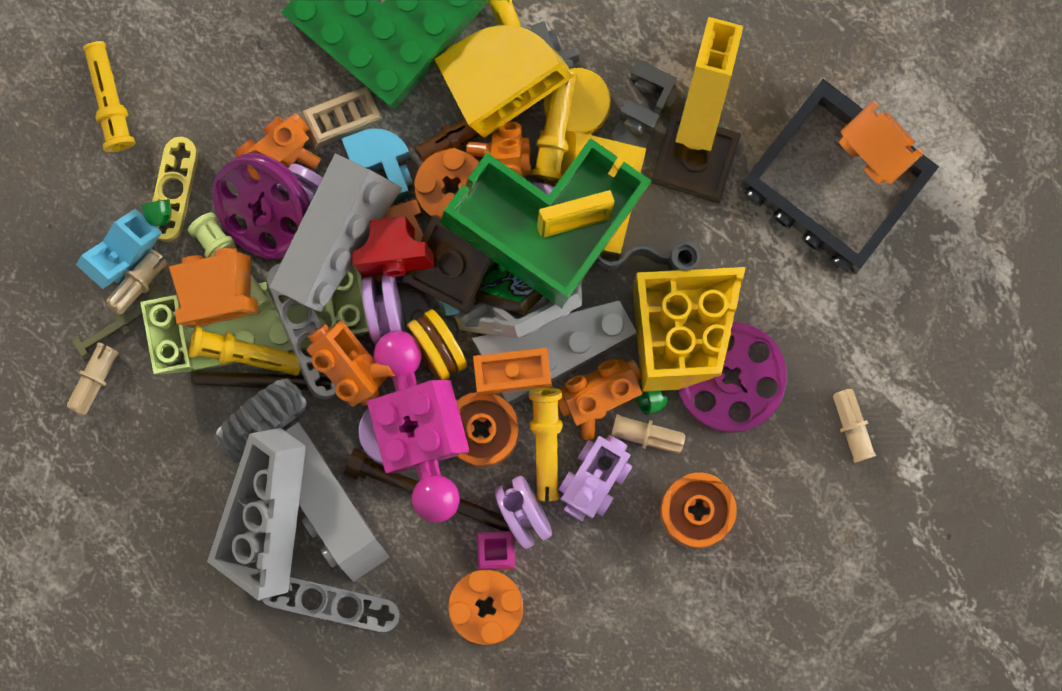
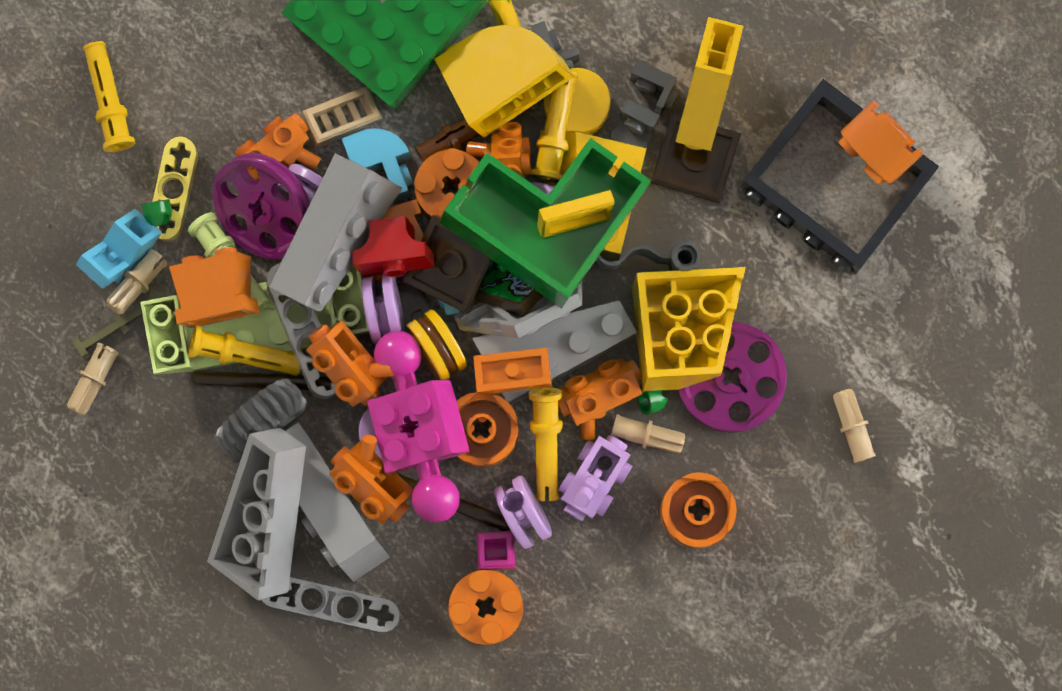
none -> orange brick [329,434,414,525]

